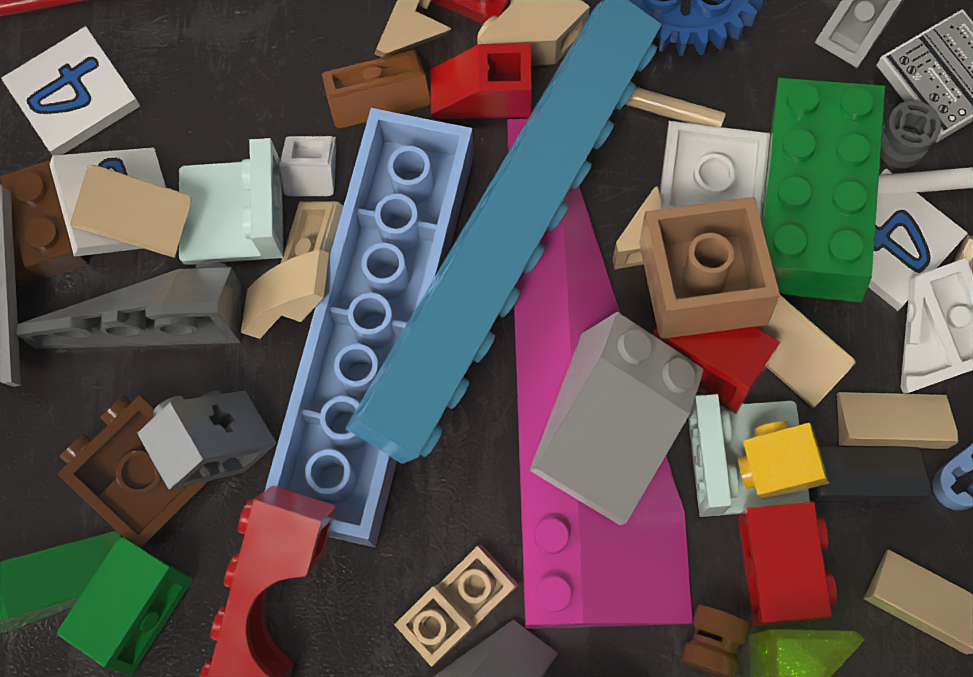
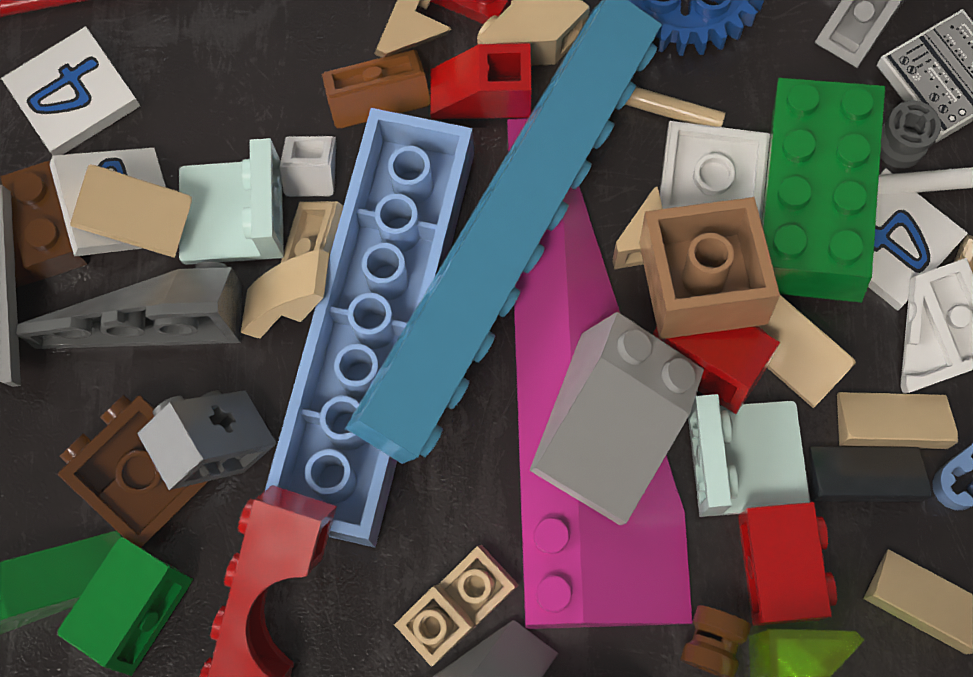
yellow brick [738,421,829,500] -> none

